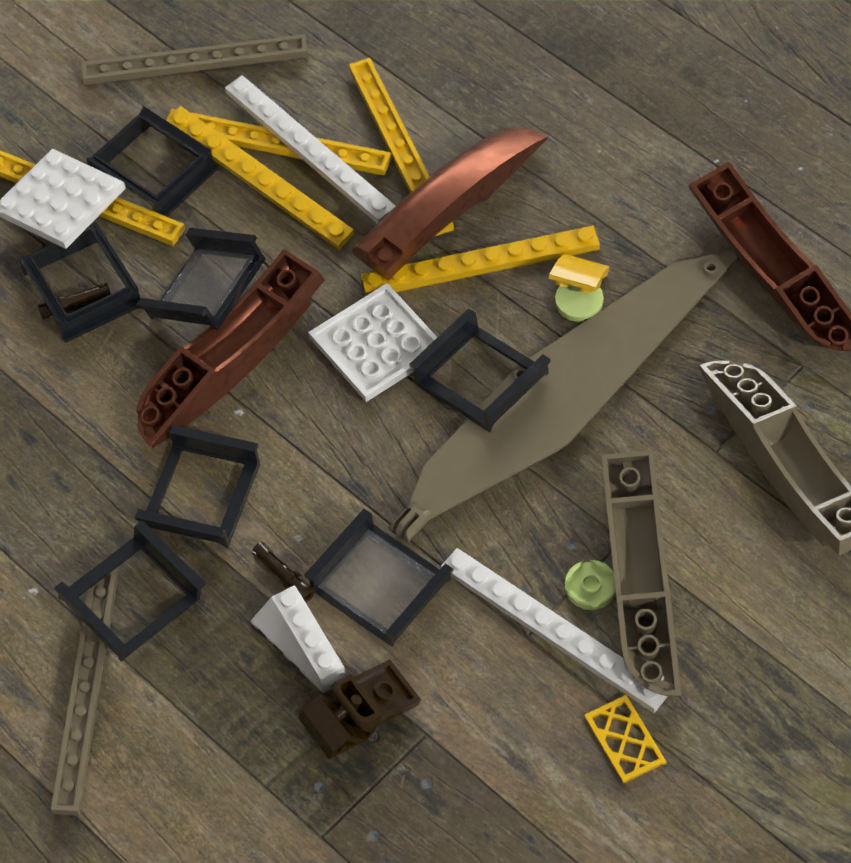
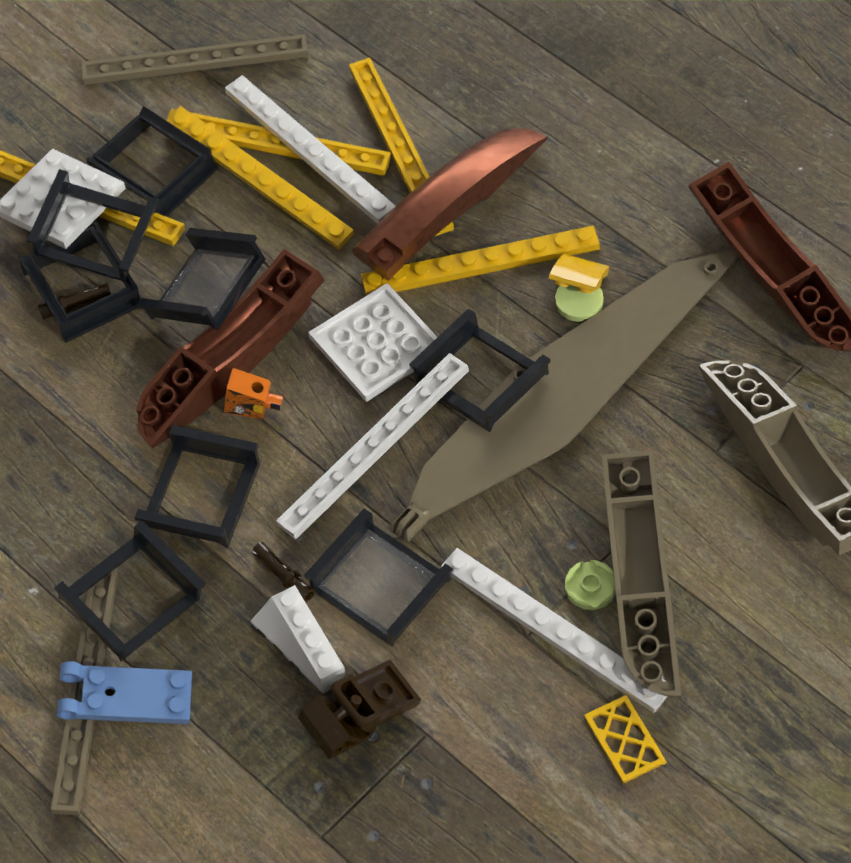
none -> black piece [27,169,159,282]
none -> medium blue hinge [56,661,192,724]
none -> orange torso [224,368,283,419]
none -> white plate [276,353,469,539]

